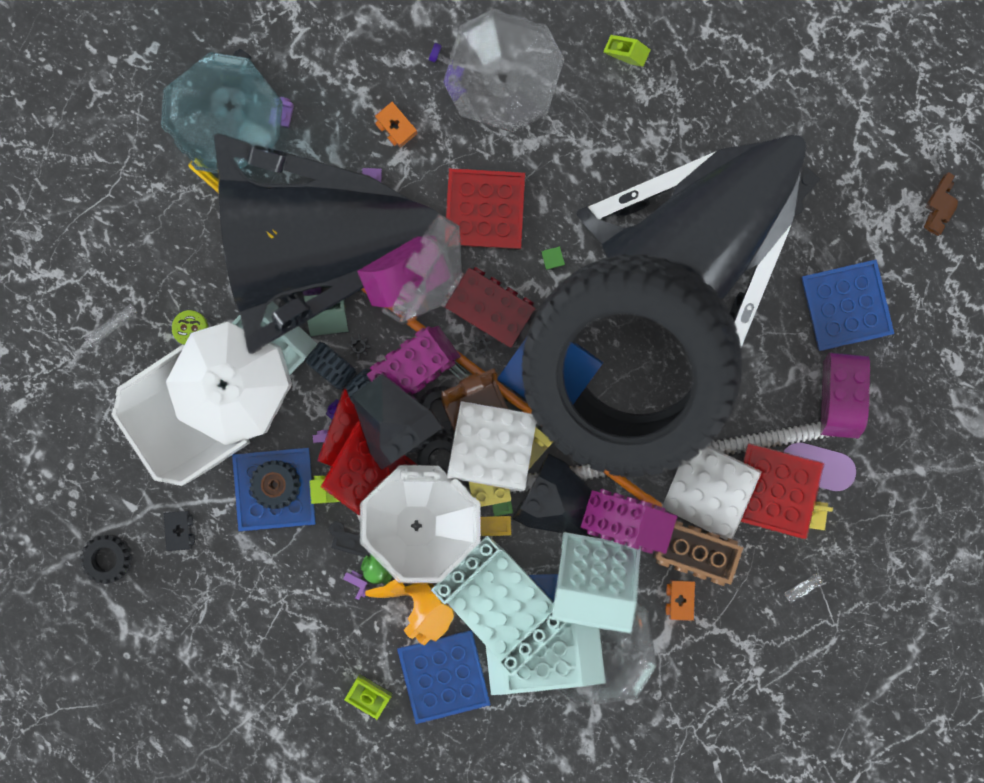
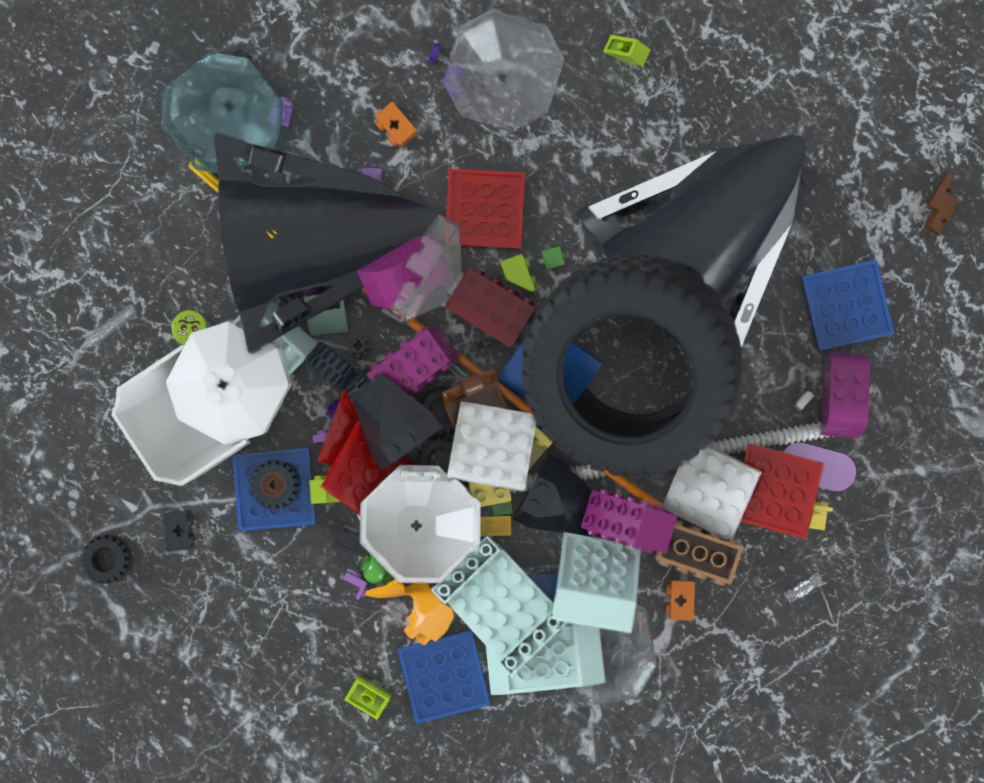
none -> lime slope [500,254,537,295]
none -> white tile [794,391,814,410]

